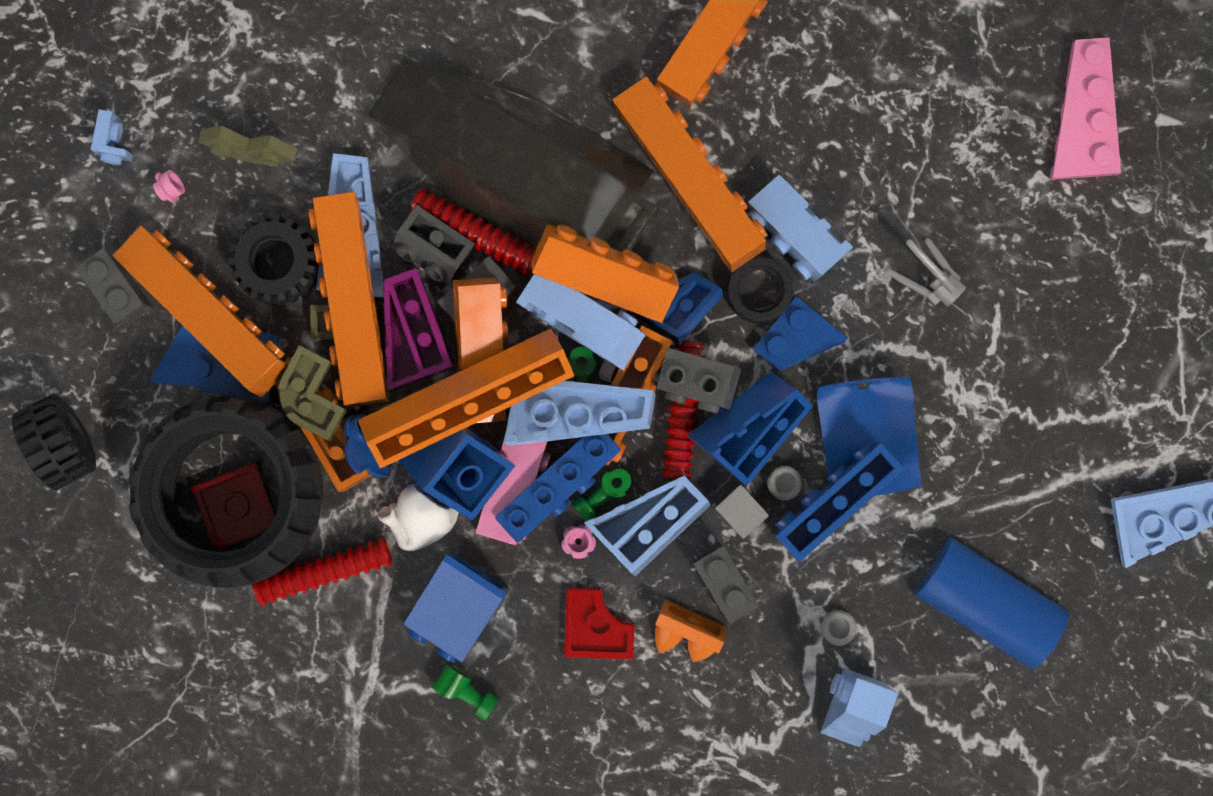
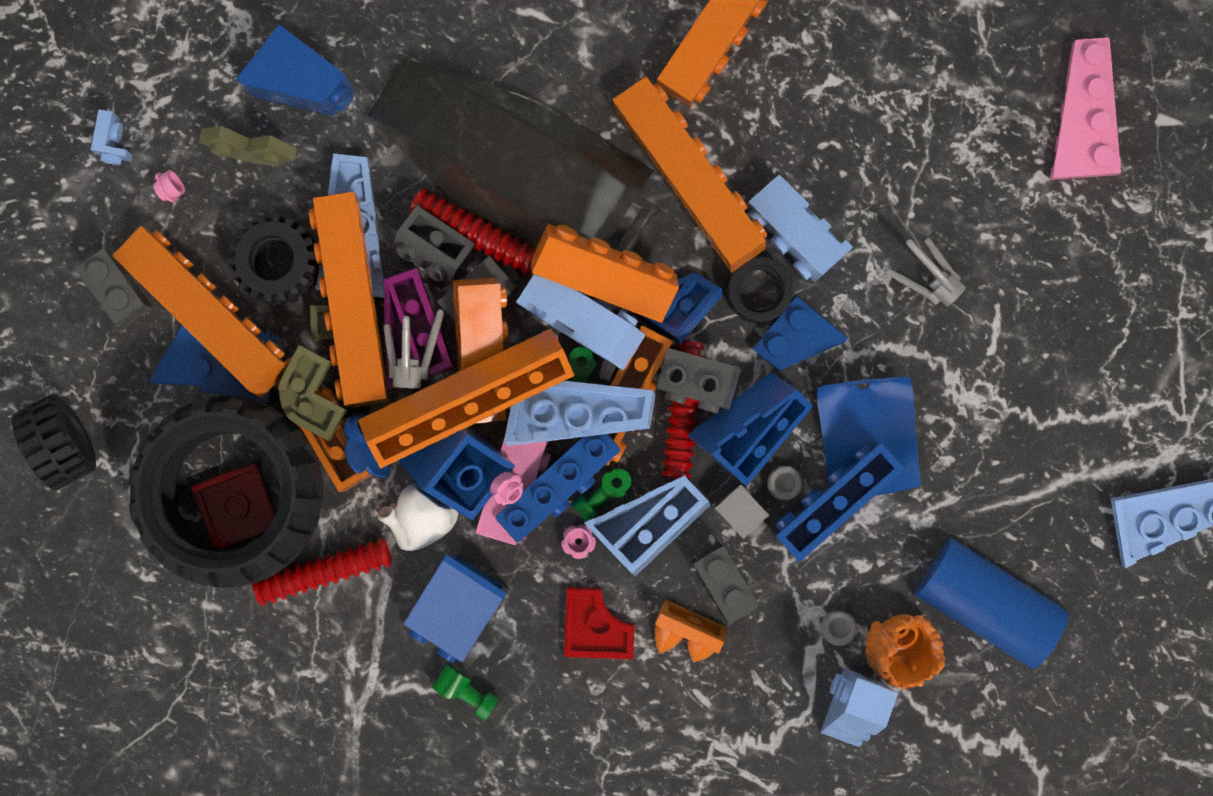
none -> blue slope [236,24,355,116]
none -> light grey plant [383,309,444,388]
none -> bright pink plate [490,472,523,505]
none -> orange hair [865,614,945,690]

